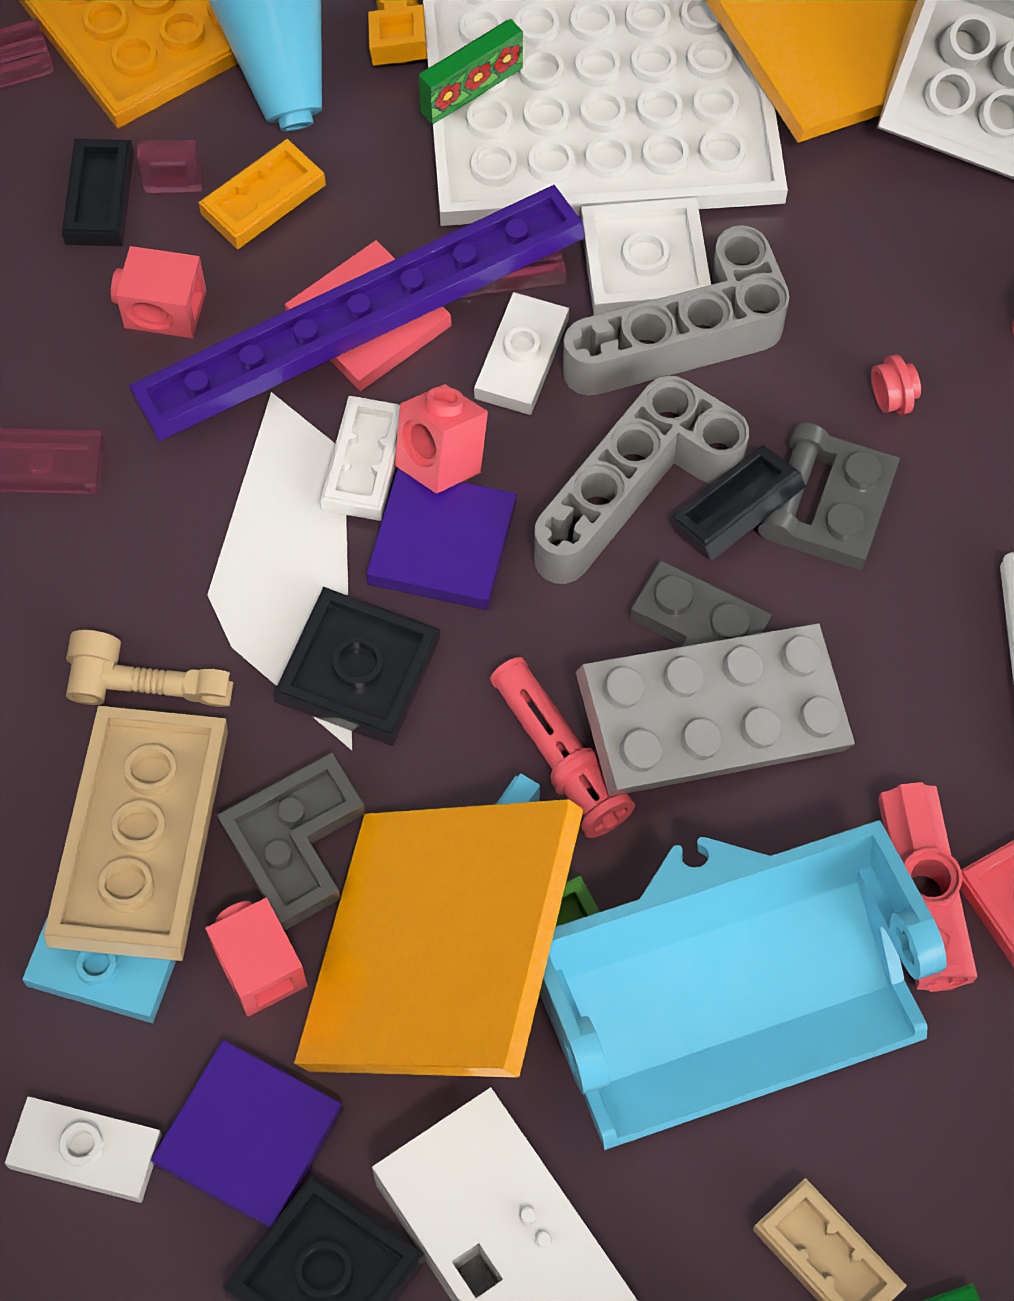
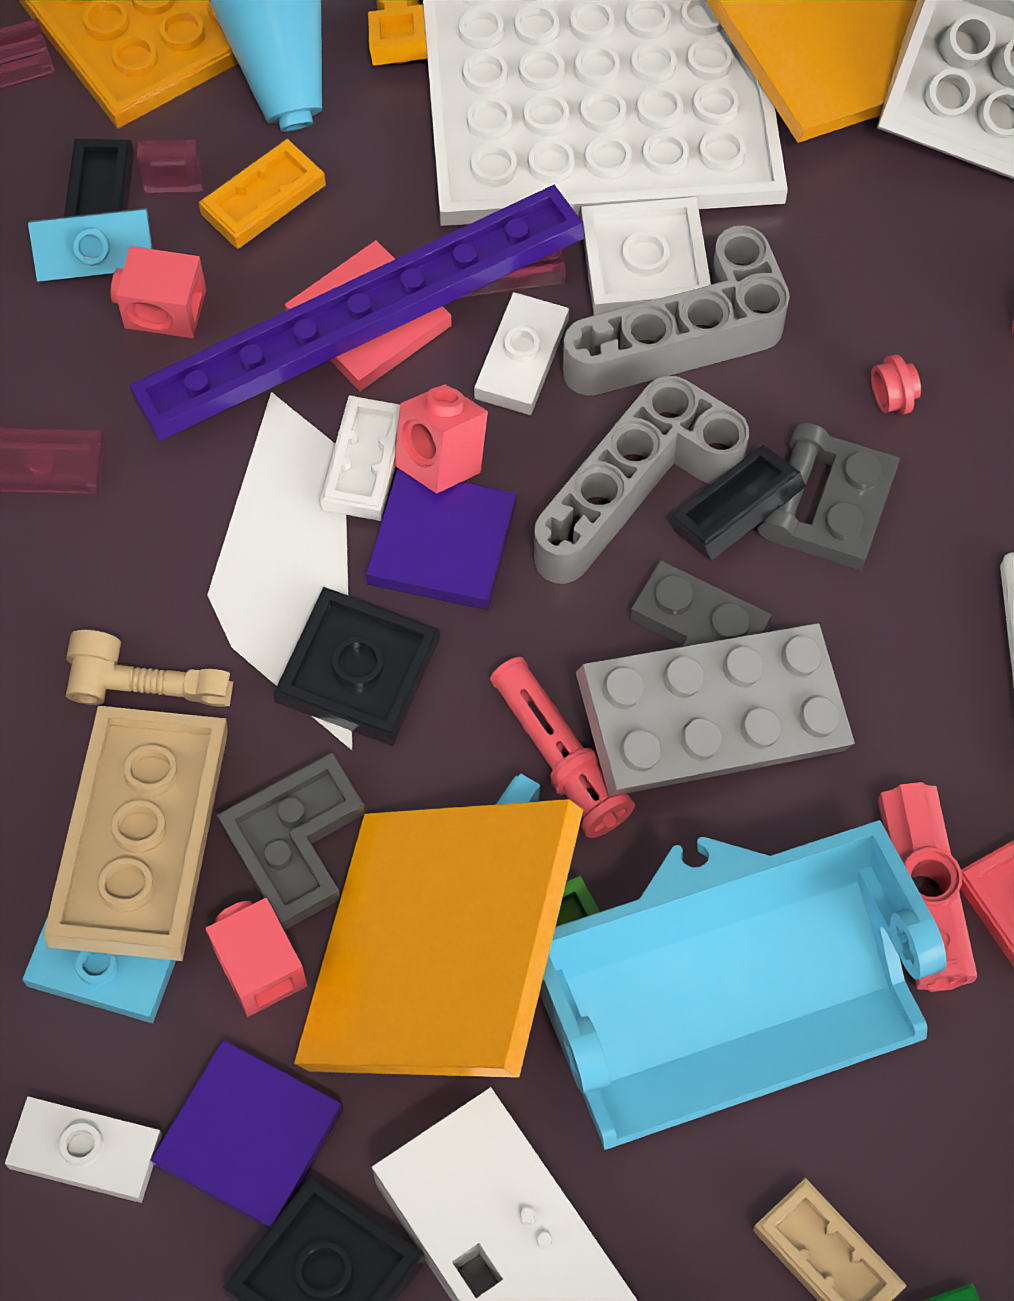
green tile [418,19,523,125] -> none
none -> medium azure plate [28,208,153,282]

